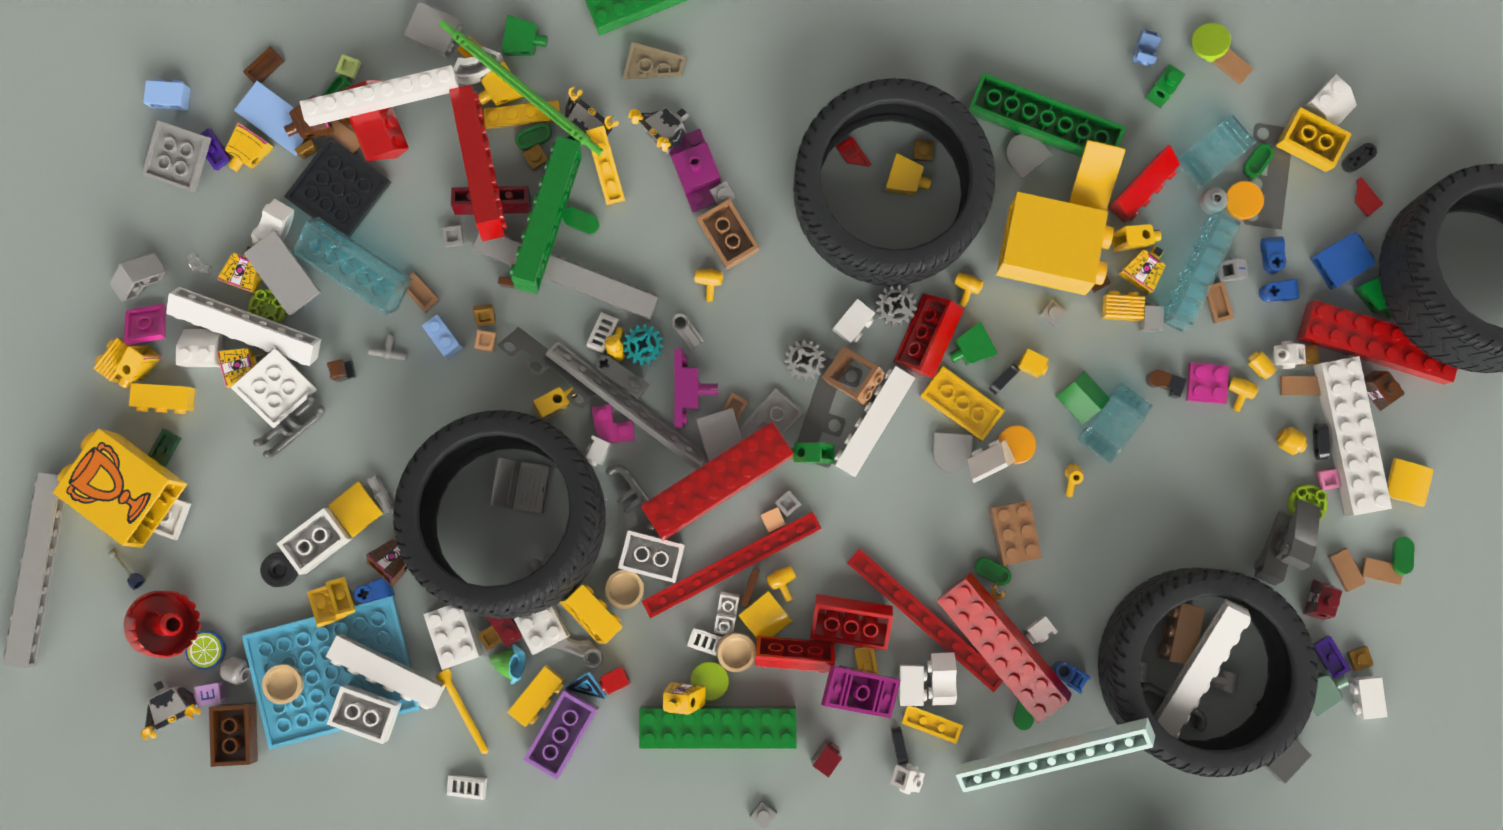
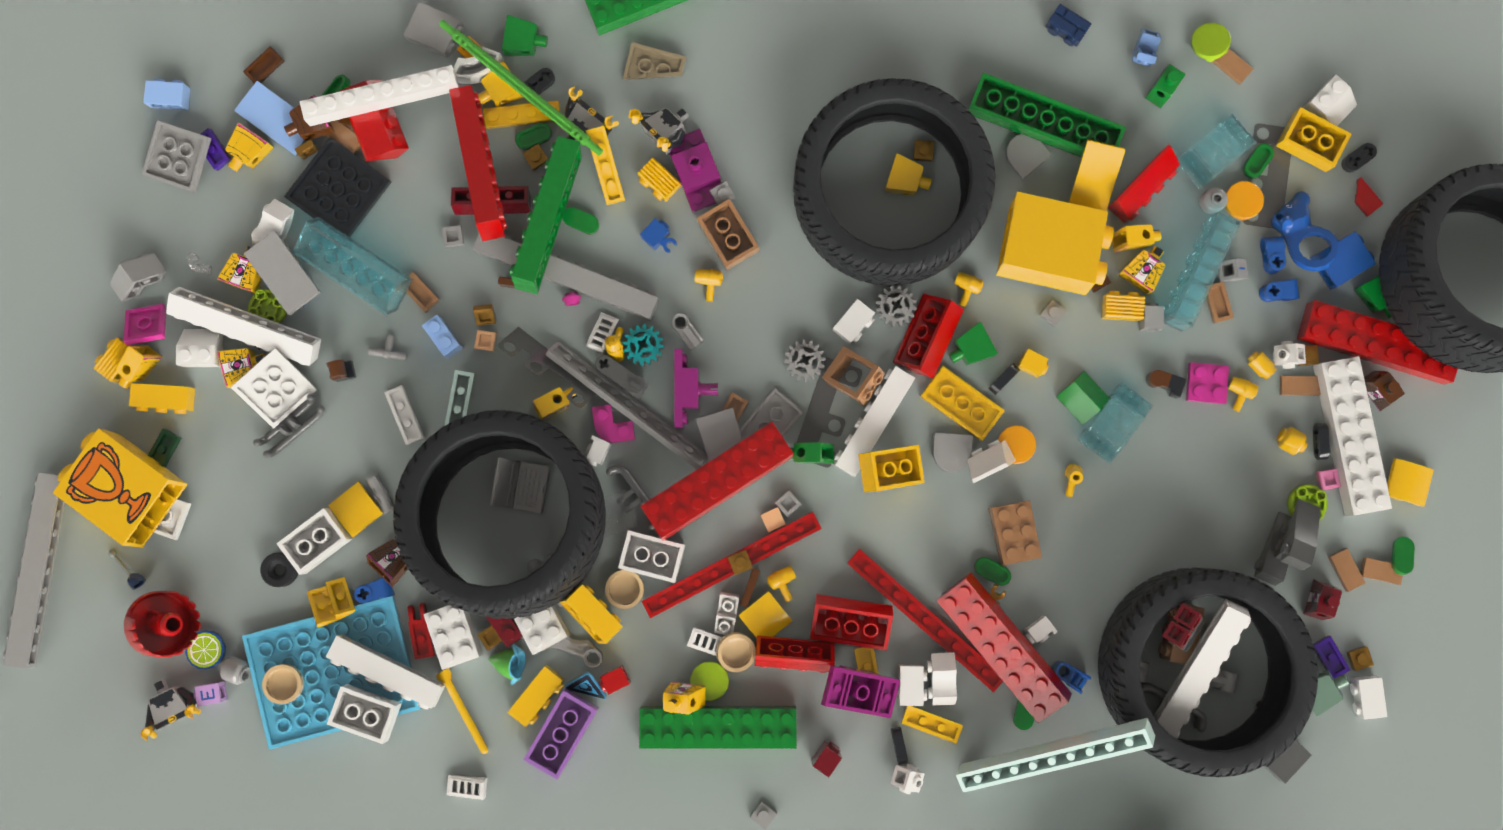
reddish brown brick [209,702,258,767] -> none
yellowish green plate [335,54,361,80] -> none
red tile [836,136,872,167] -> none
none -> white tile [384,385,425,445]
none -> red hinge [407,603,436,660]
none -> light aqua brick [444,370,474,426]
none -> black beam [524,68,555,95]
none -> dark pink plate [562,292,581,306]
none -> yellow brick [637,157,681,202]
none -> blue brick [640,218,677,253]
none -> pearl gold plate [728,550,753,575]
none -> yellow brick [858,445,925,492]
none -> dark blue brick [1045,4,1092,47]
none -> dark red hips [1162,603,1206,653]
none -> blue animal [1271,191,1340,272]

